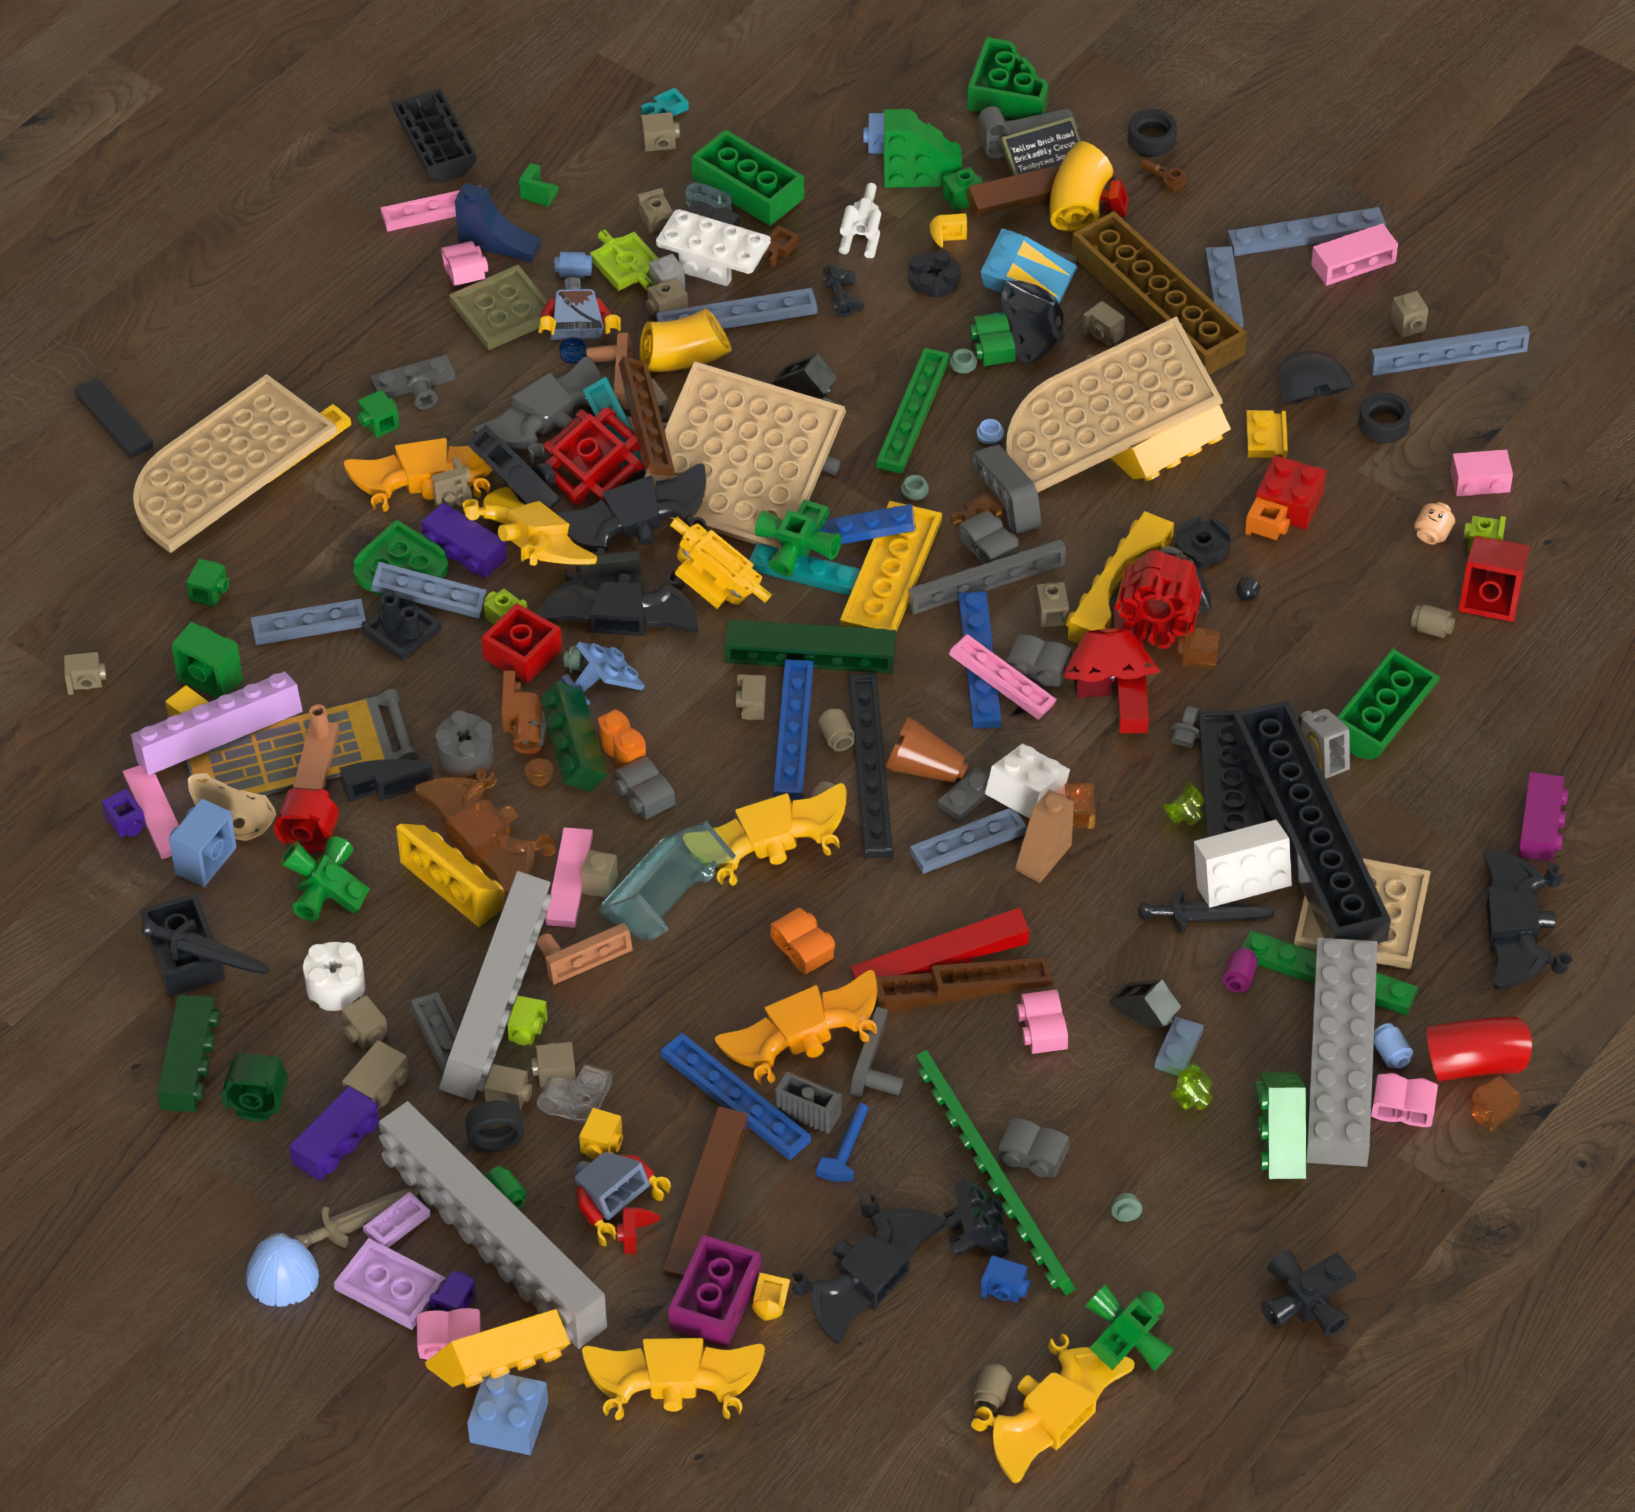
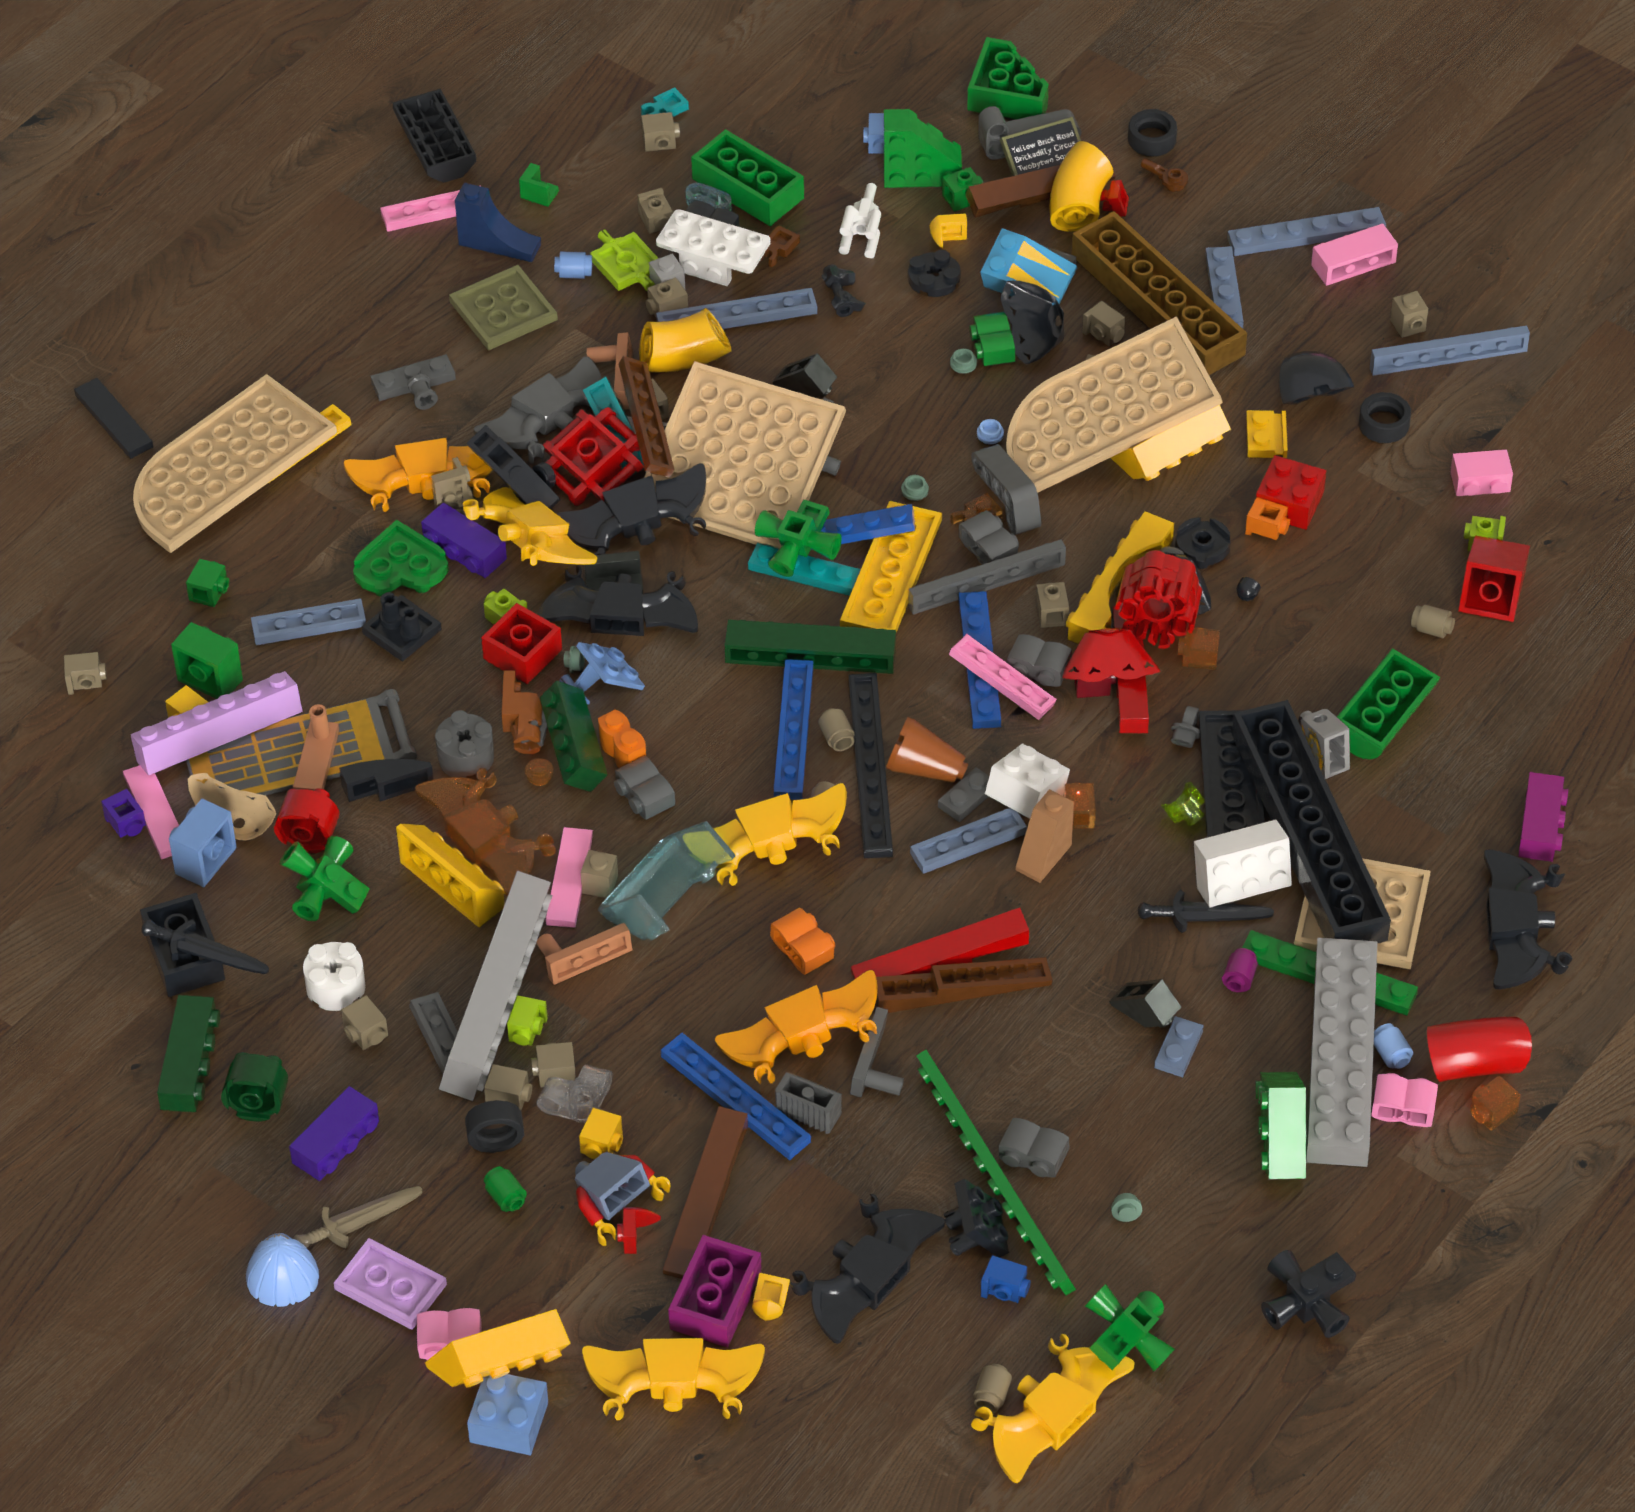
dark tan brick [342,1040,409,1109] -> none
green brick [357,390,400,439] -> none
lavender plate [363,1192,431,1248] -> none
sand blue plate [371,562,487,619] -> none
light grey brick [379,1101,607,1349] -> none
dark purple brick [429,1271,476,1312] -> none
bright pink brick [441,241,488,286] -> none
torso [538,277,621,340] -> none
clear blue tile [559,338,586,364] -> none
yellow piece [670,517,772,609] -> none
dark tan brick [736,675,766,720] -> none
blue piece [816,1103,869,1182] -> none
green plate [877,348,950,474] -> none
bright pink brick [1016,989,1068,1054] -> none
clear neon green piece [1170,1064,1213,1110] -> none
light nougat head [1414,502,1455,545] -> none

